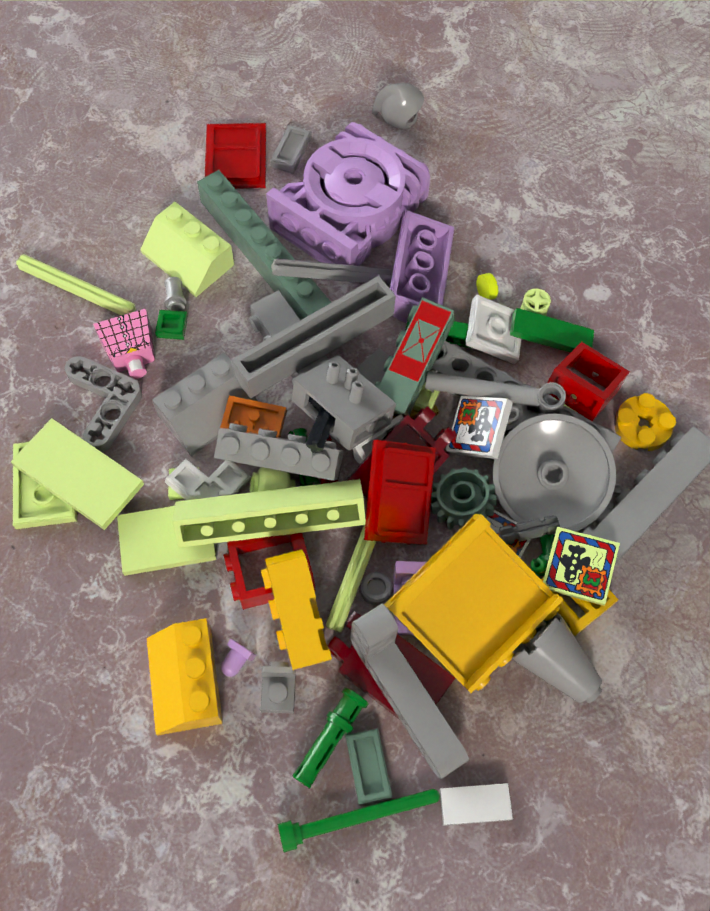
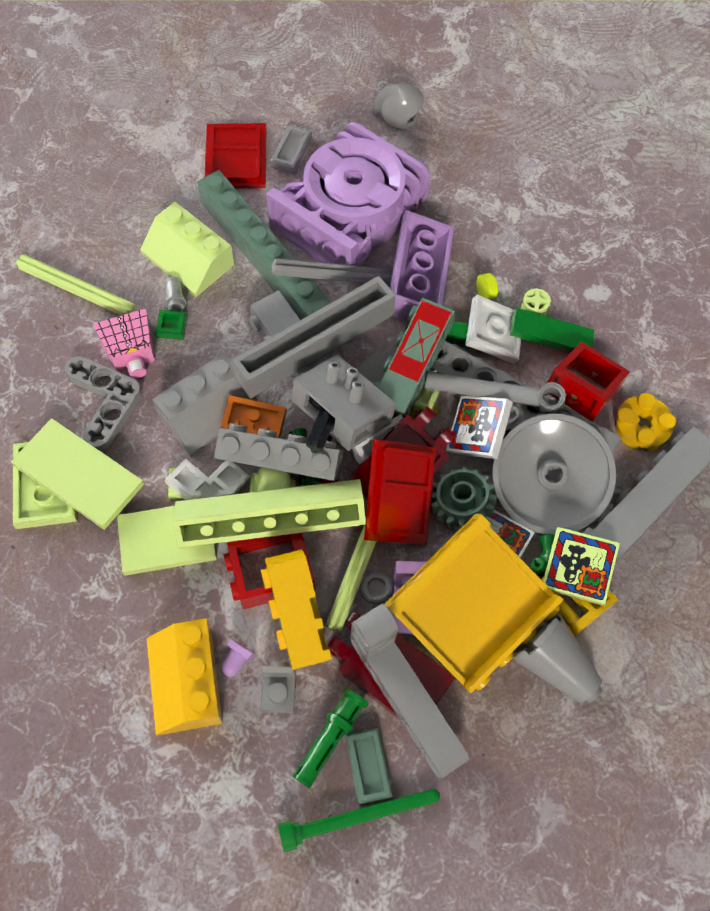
white tile [439,783,513,826] -> none
dark grey axle [499,515,560,544] -> none

